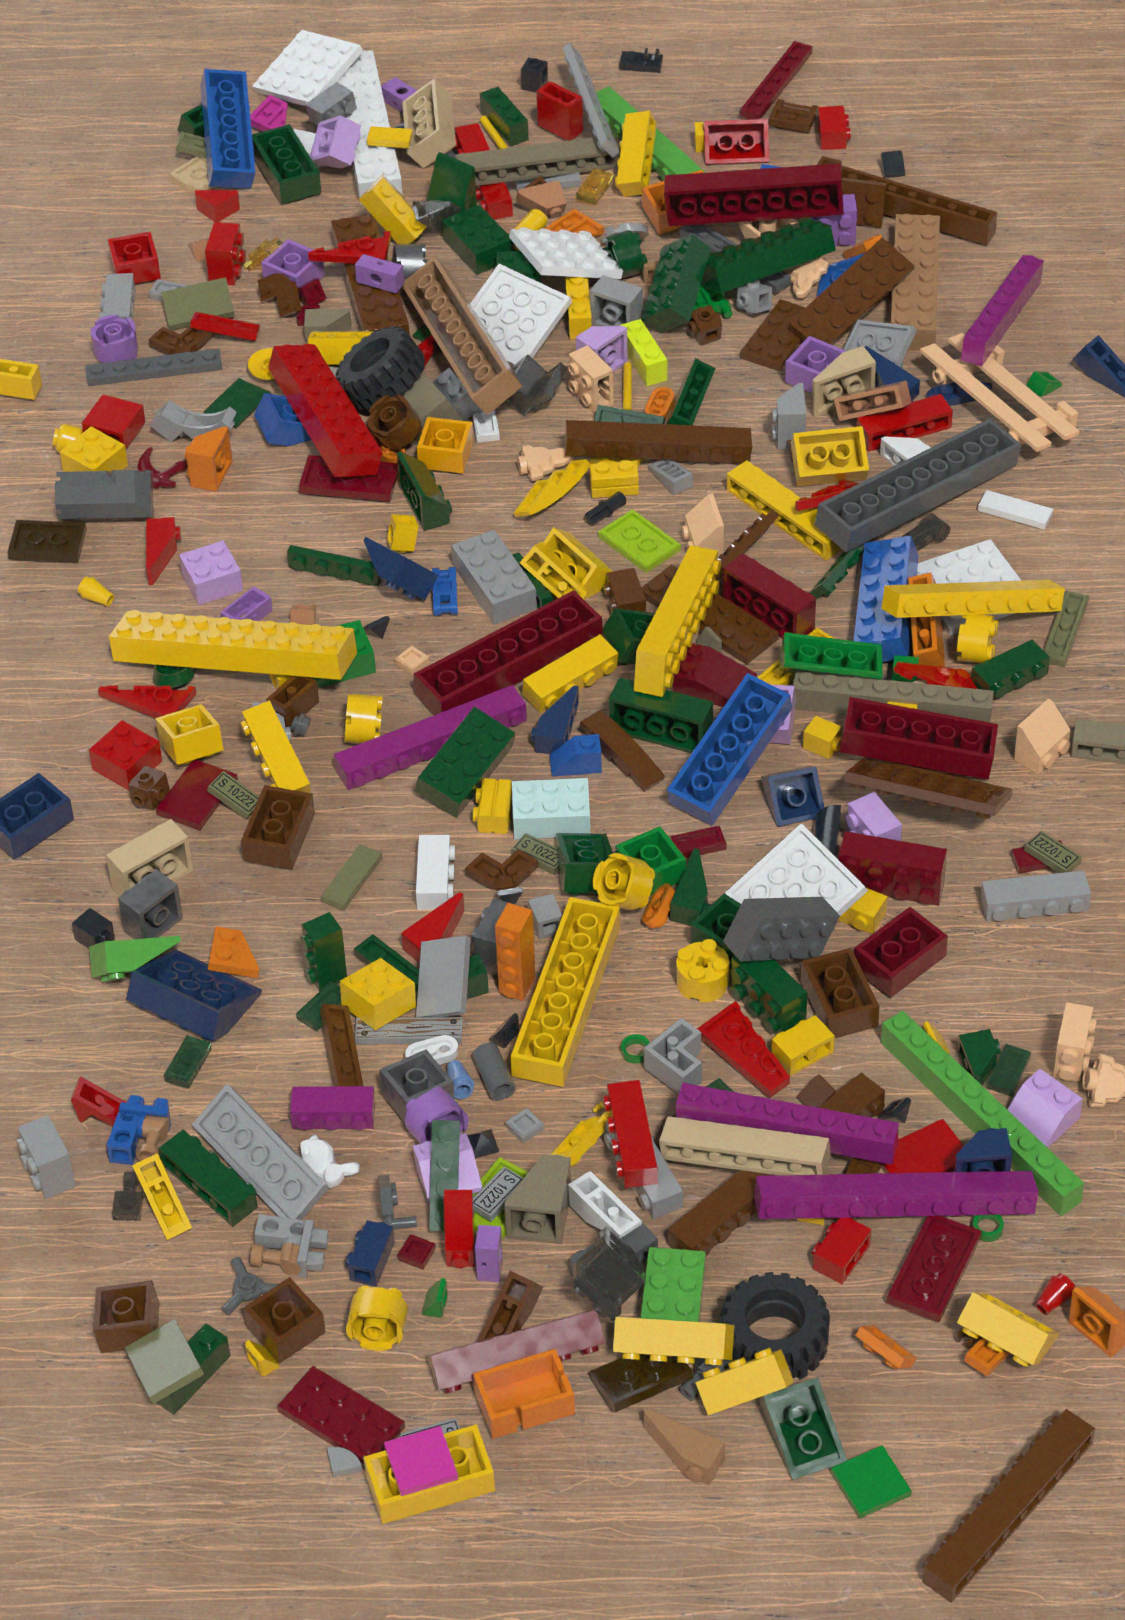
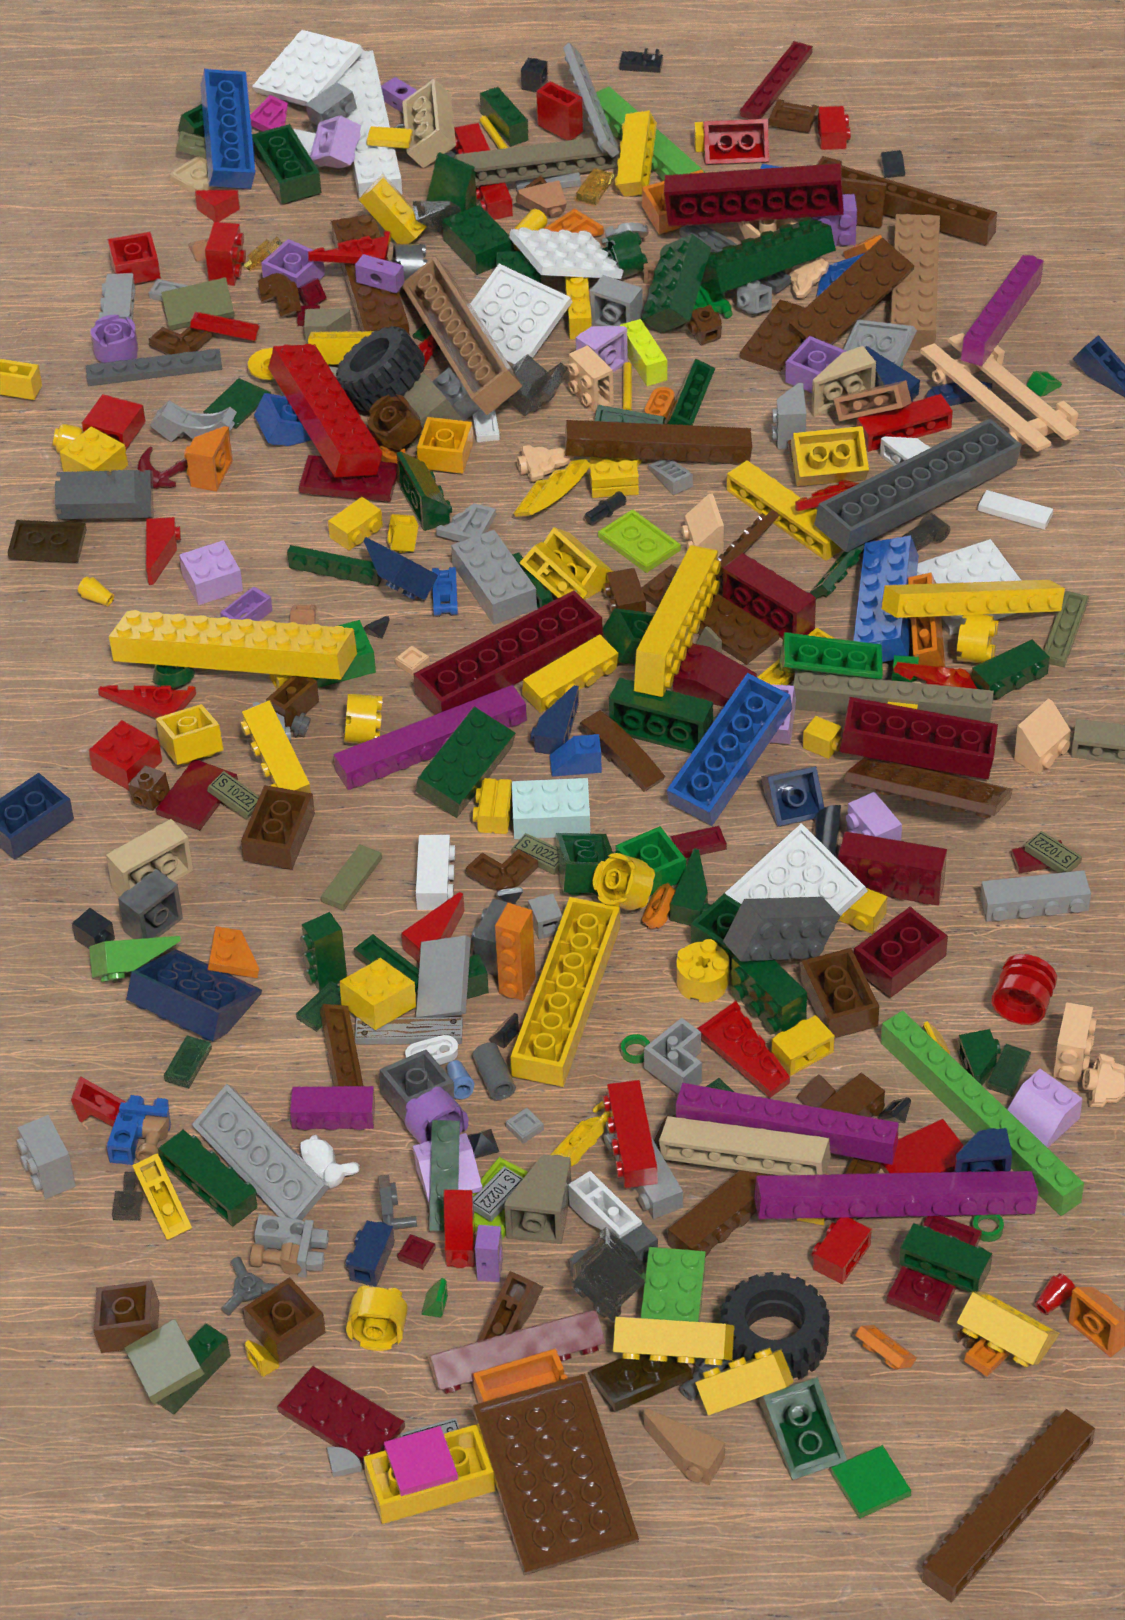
none -> yellow brick [328,497,383,551]
none -> light grey wing [436,503,496,542]
none -> reddish brown plate [472,1374,639,1576]
none -> dark green brick [899,1223,992,1293]
none -> red wheel [991,954,1057,1025]

